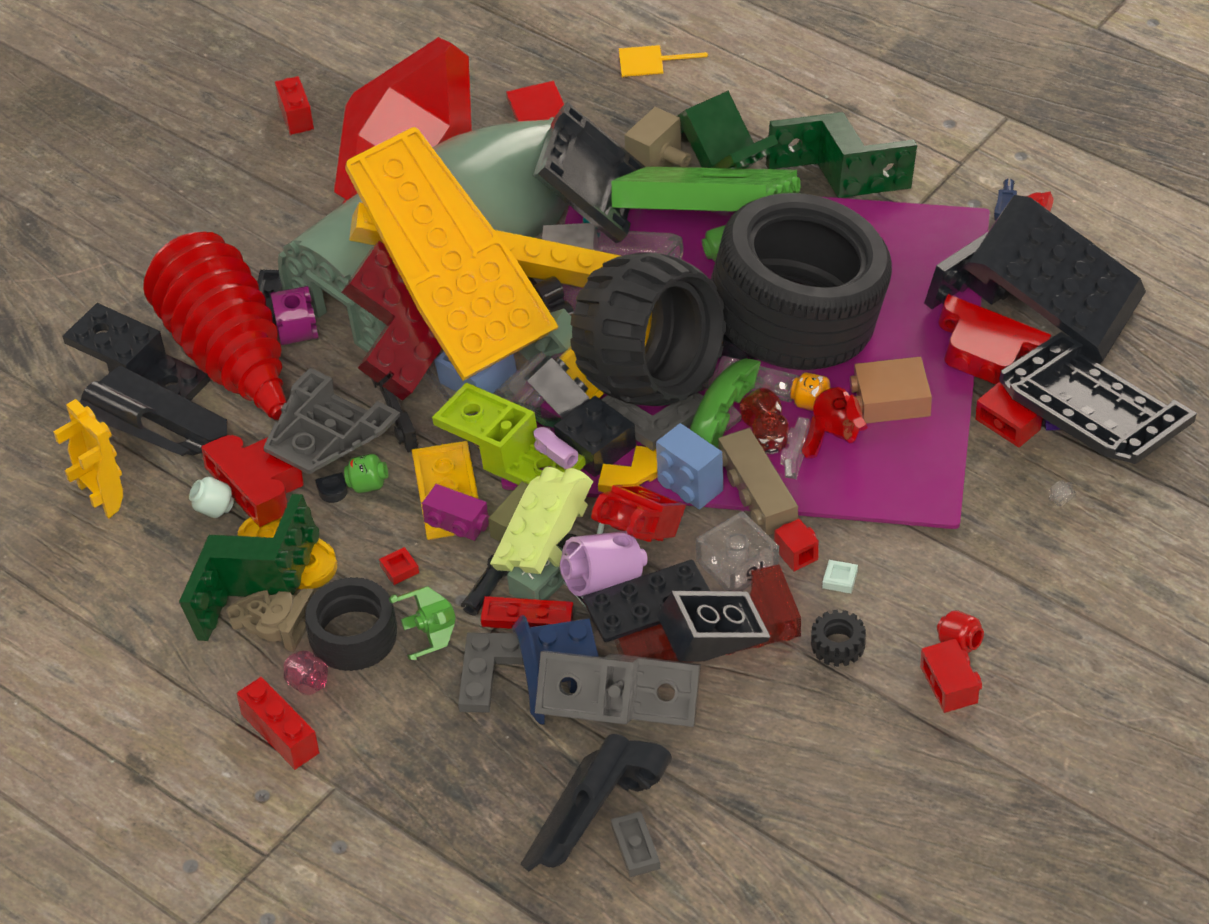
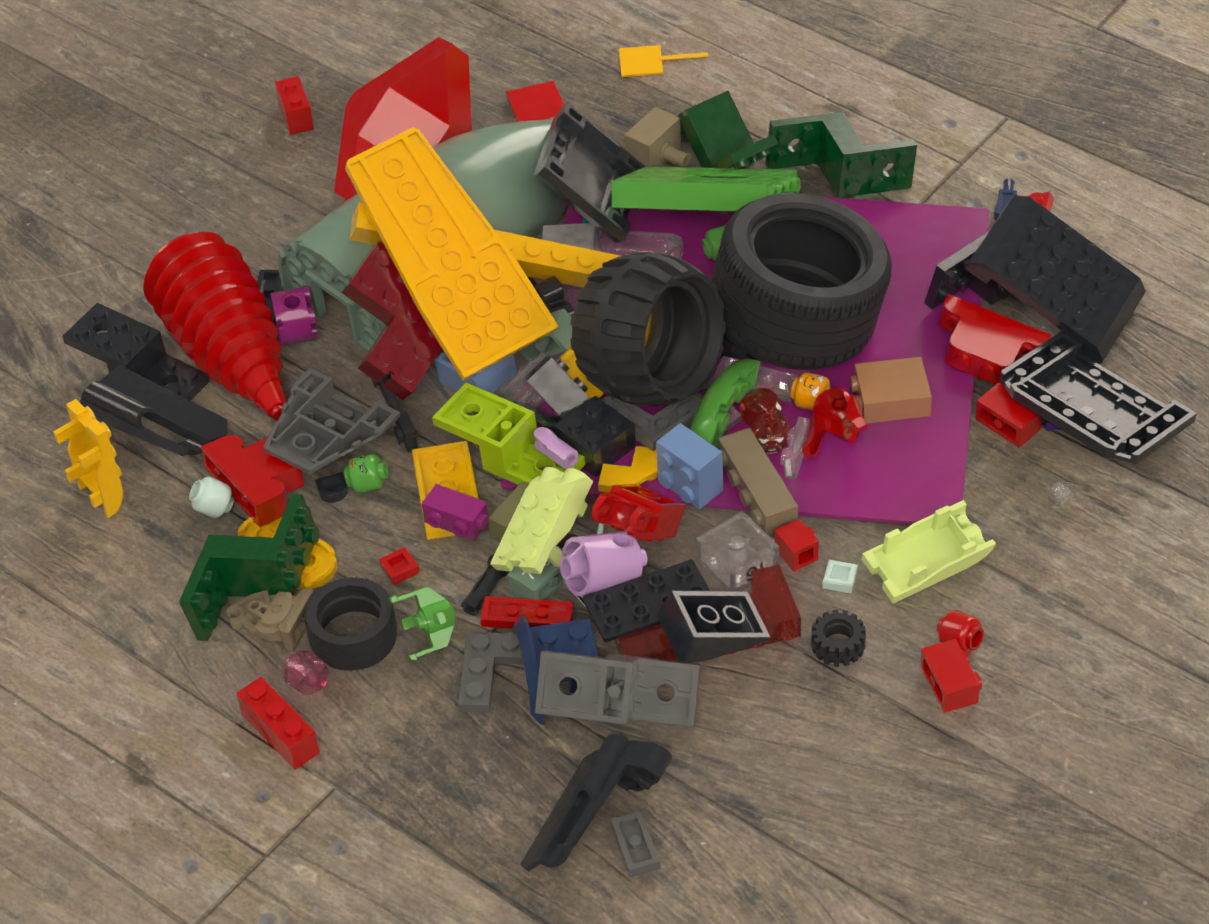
none -> yellowish green piece [861,500,996,604]

